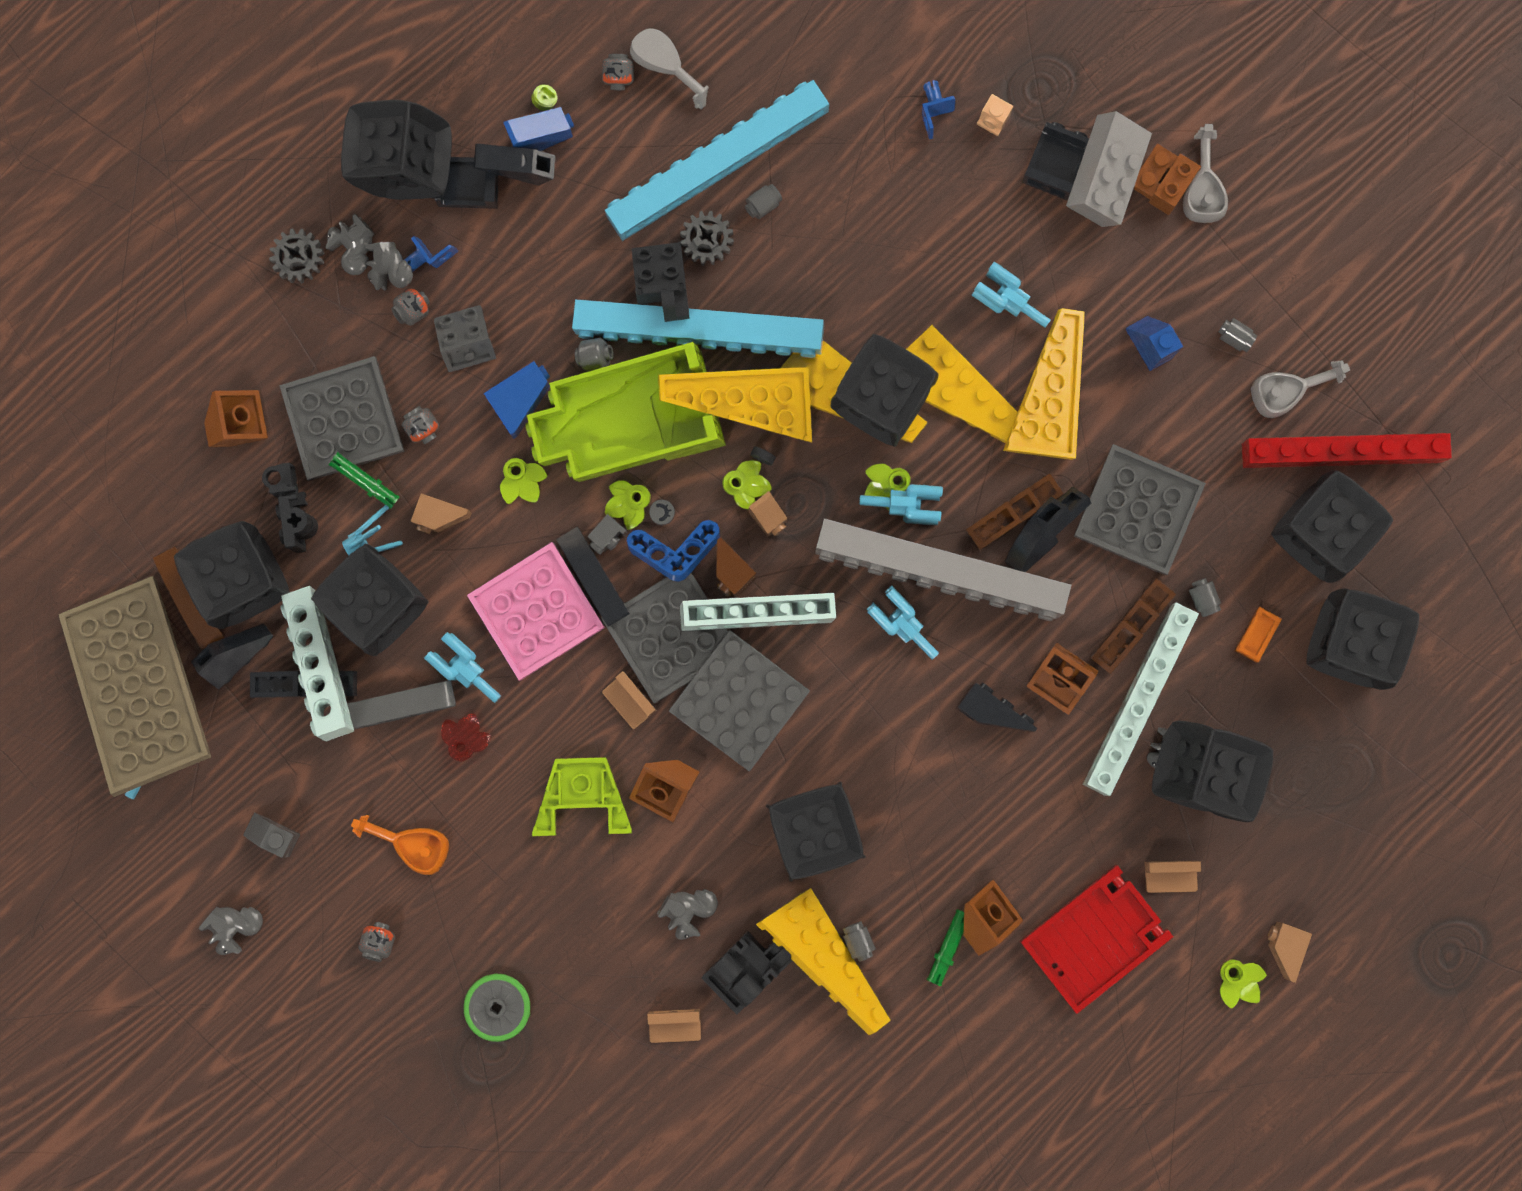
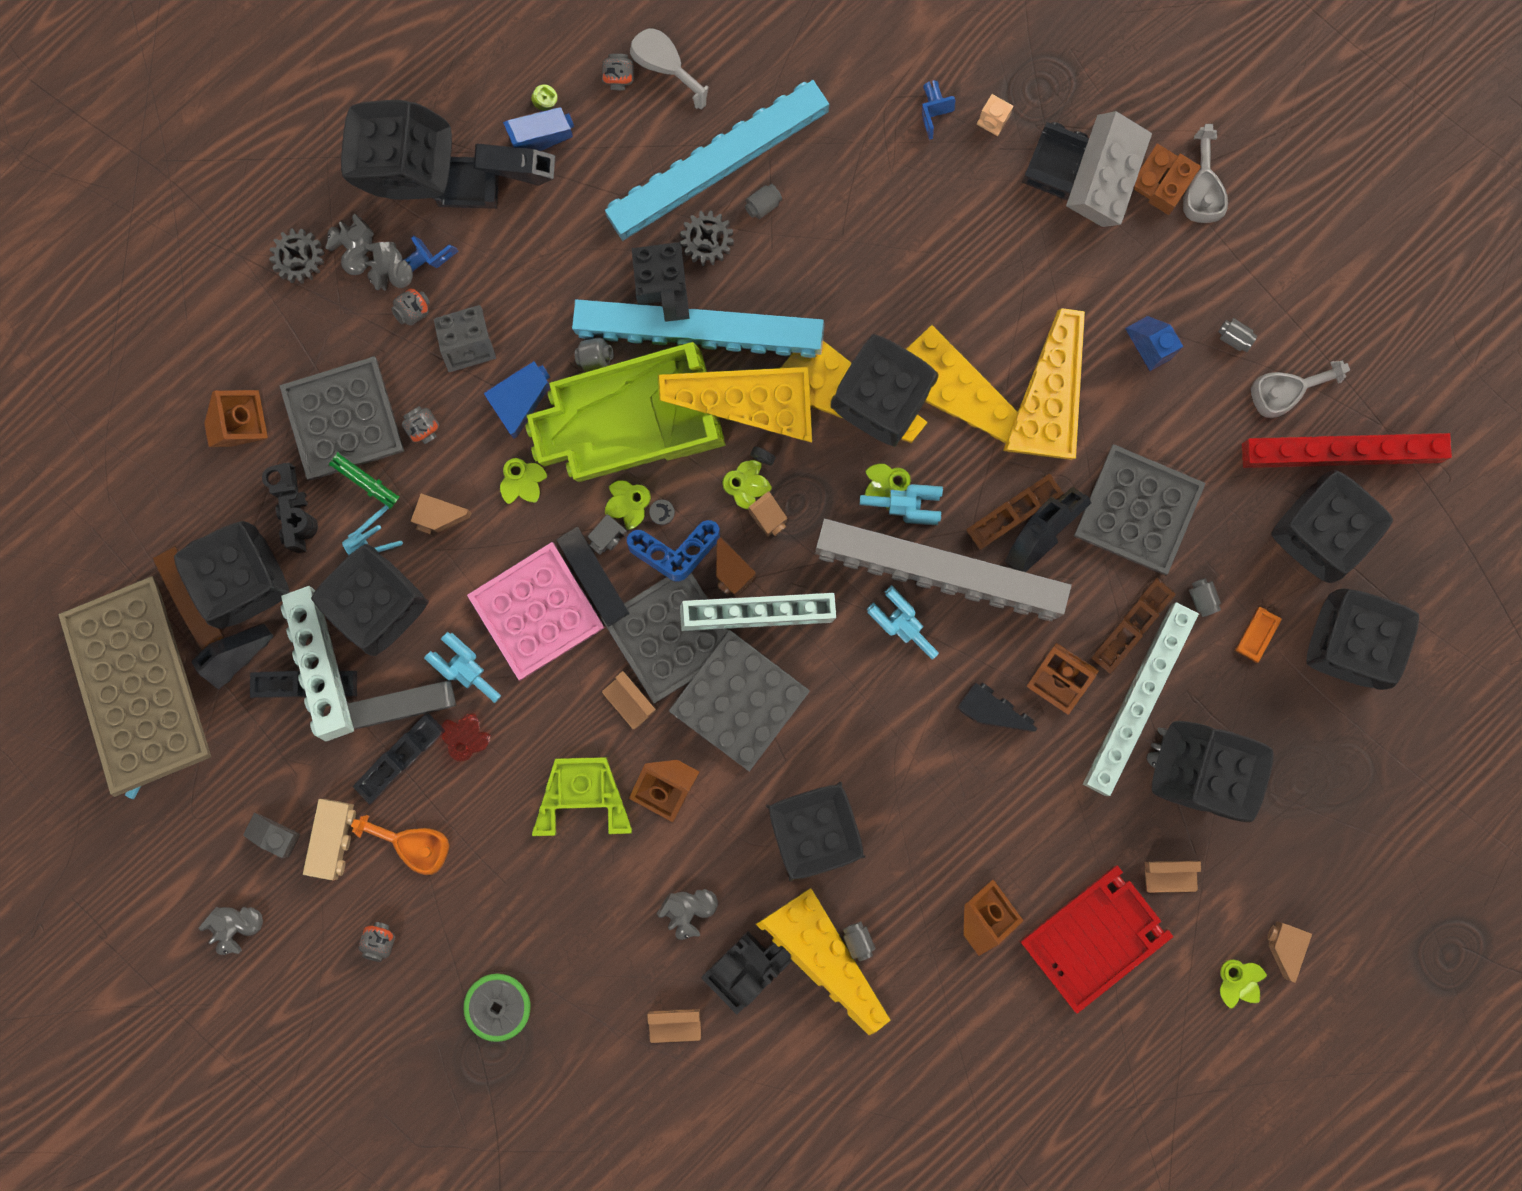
green pin [926,909,964,986] -> none
medium azure plant [972,262,1051,328] -> none
none -> tan brick [303,799,356,880]
none -> black slope [353,713,445,805]

